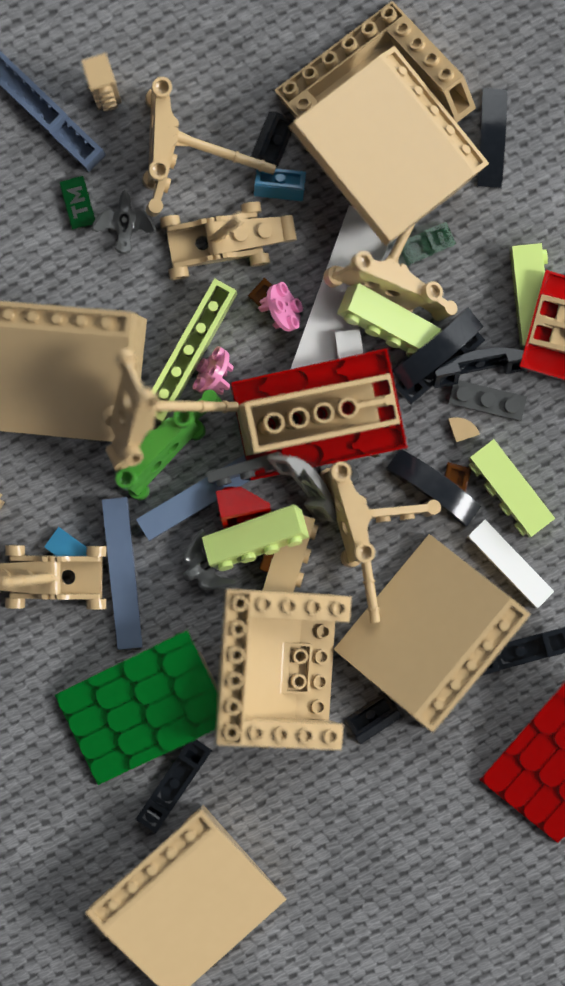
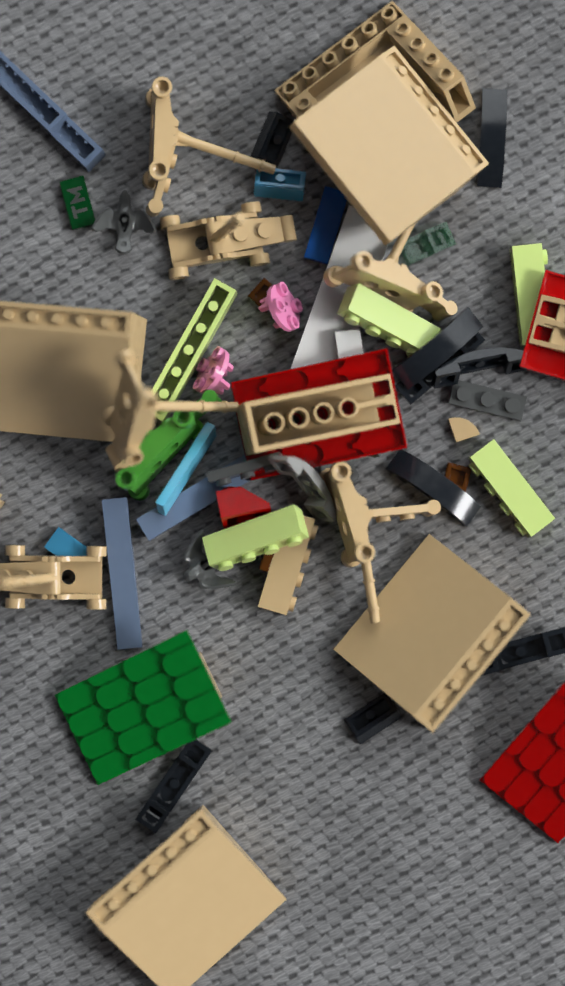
tan brick [81,53,122,111] -> none
tan slope [215,589,351,750] -> none
white slope [467,520,554,609] -> none
none -> medium azure tile [156,422,217,516]
none -> blue tile [304,186,347,265]

